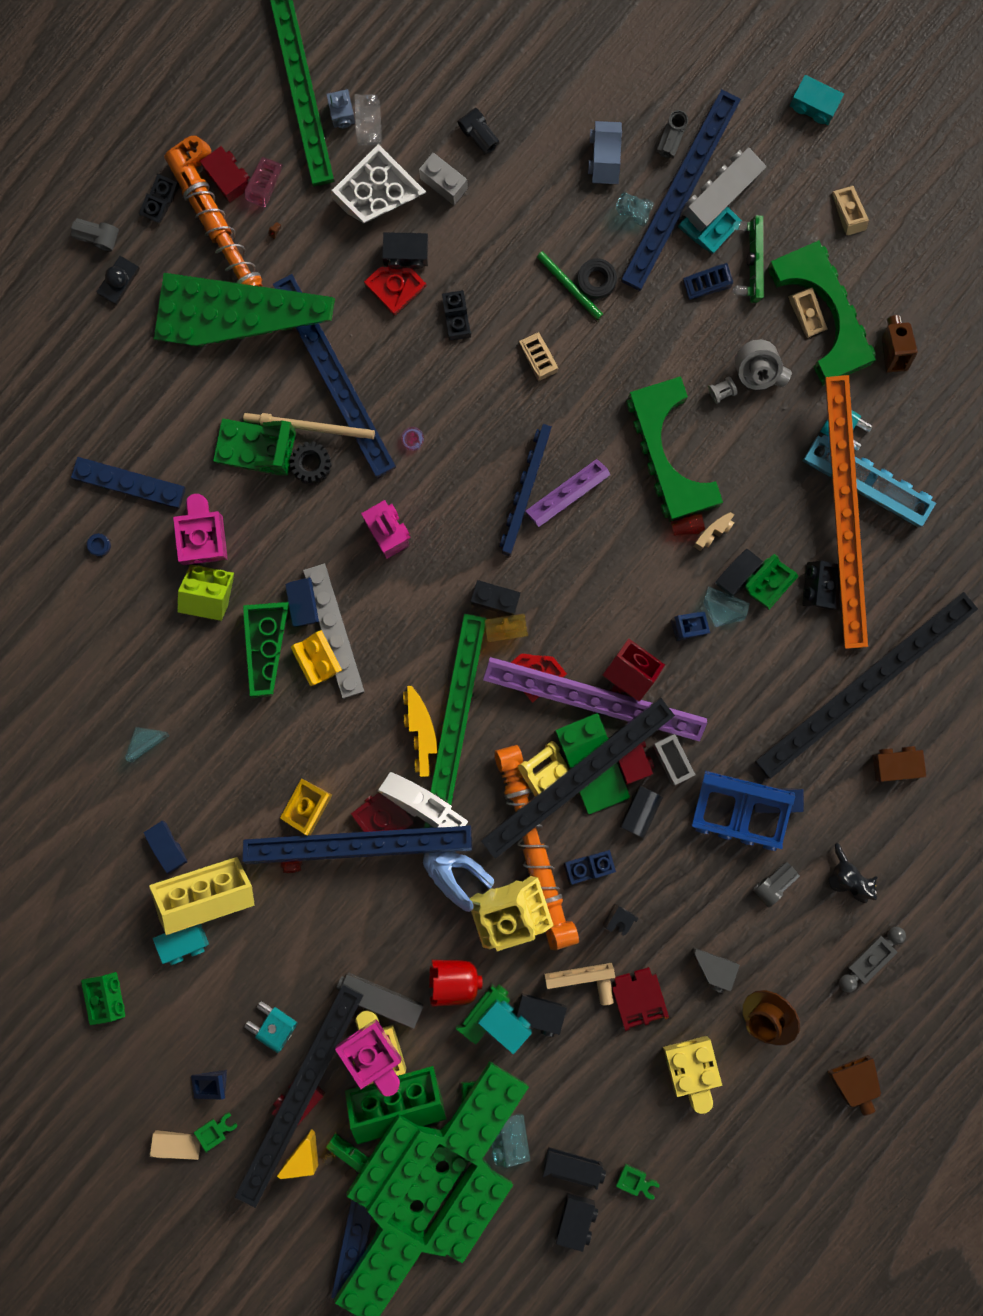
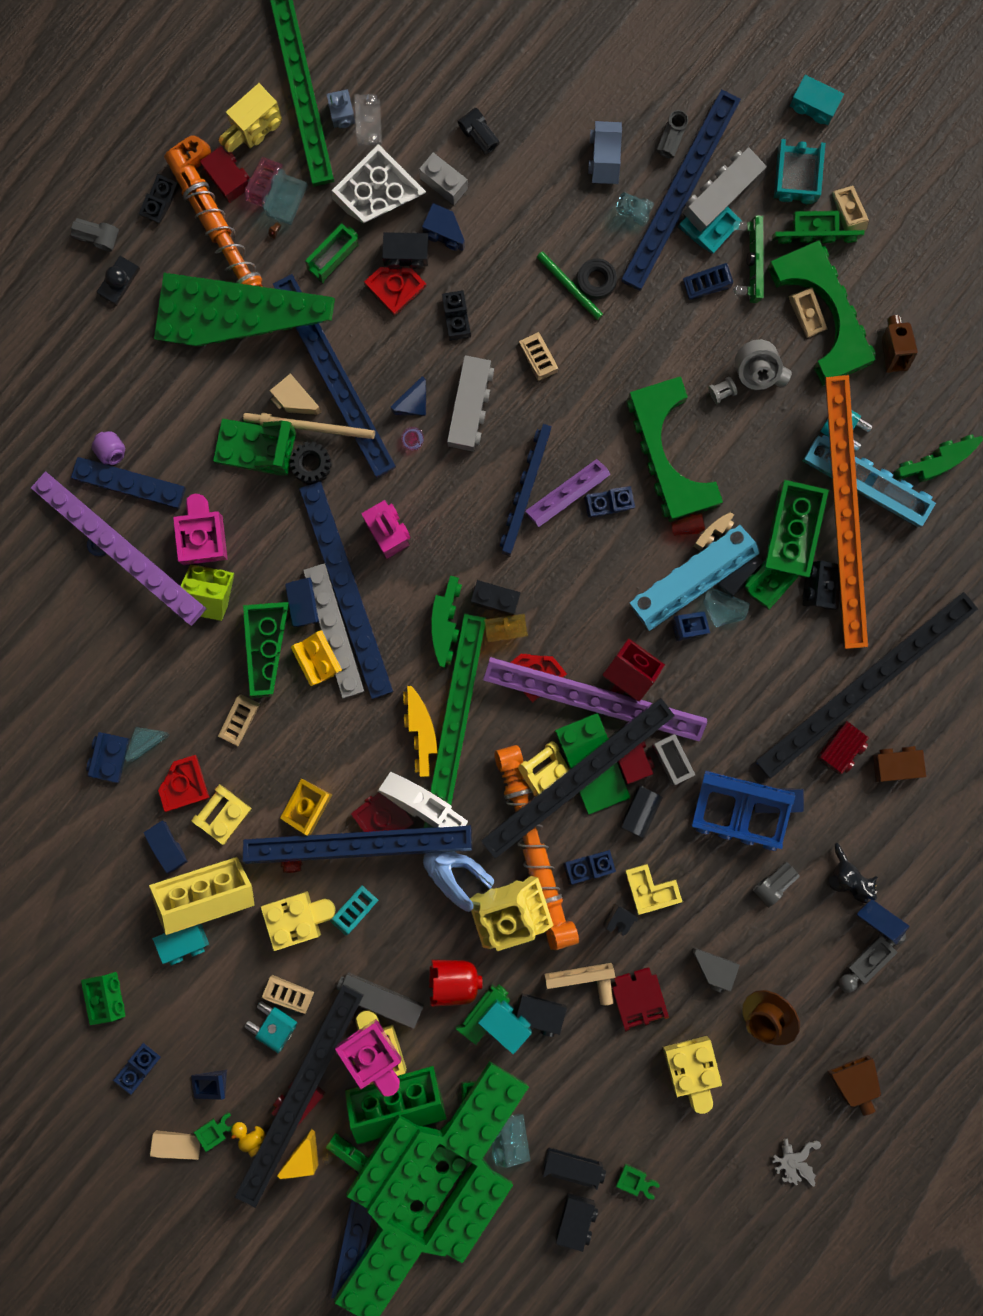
none -> medium lavender plate [31,471,207,626]
none -> dark blue bracket [86,732,130,783]
none -> medium lavender head [91,431,126,465]
none -> dark blue slope [113,1043,161,1095]
none -> red plate [158,755,210,812]
none -> light yellow plate [191,784,252,845]
none -> tan slope [218,694,260,746]
none -> light yellow brick [219,83,282,152]
none -> yellow animal [231,1122,266,1157]
none -> light yellow brick [261,891,336,951]
none -> tan slope [262,975,314,1014]
none -> clear light blue bracket [263,169,308,225]
none -> tan slope [270,374,321,415]
none -> dark blue plate [299,481,393,699]
none -> green window [305,223,359,284]
none -> teal slope [330,885,379,936]
none -> dark blue slope [390,376,426,415]
none -> dark blue slope [422,203,465,251]
none -> green slope [432,576,462,669]
none -> light grey brick [447,356,495,451]
none -> dark blue slope [584,486,635,518]
none -> light yellow plate [625,864,682,915]
none -> medium azure piece [630,525,759,631]
none -> green slope [765,480,829,578]
none -> green bracket [772,211,864,244]
none -> light grey piece [772,1139,821,1187]
none -> window [773,139,826,204]
none -> dark red brick [817,721,869,774]
none -> dark blue slope [857,900,910,944]
none -> green slope [893,434,983,483]

